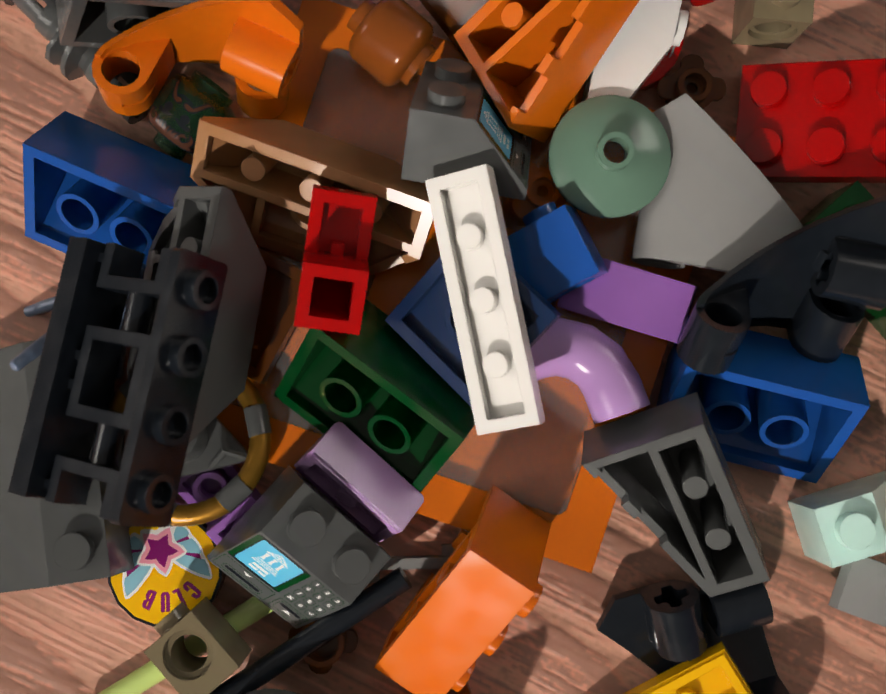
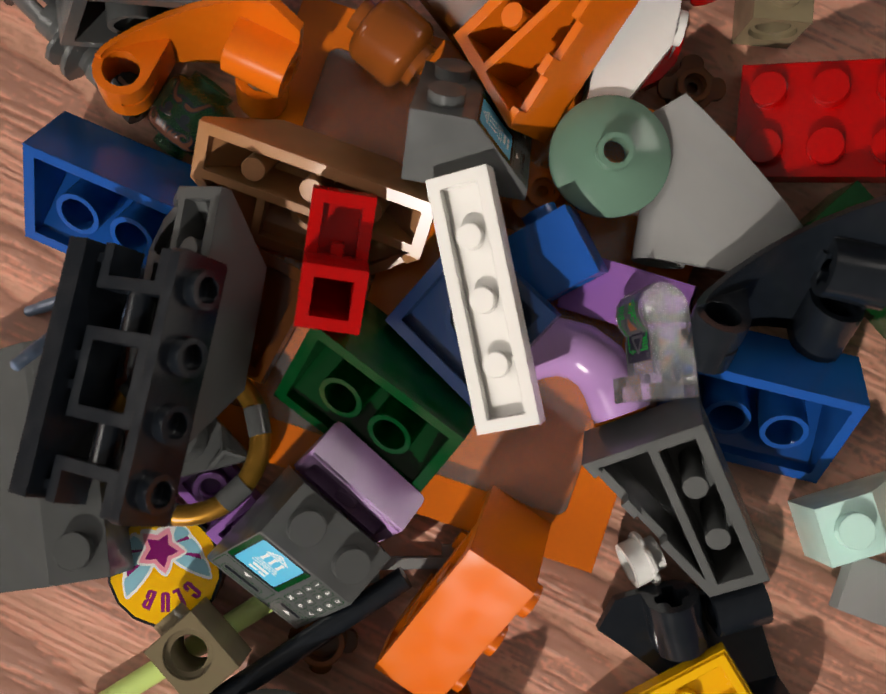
none -> clear leg [613,281,700,404]
none -> white plate [615,531,667,588]

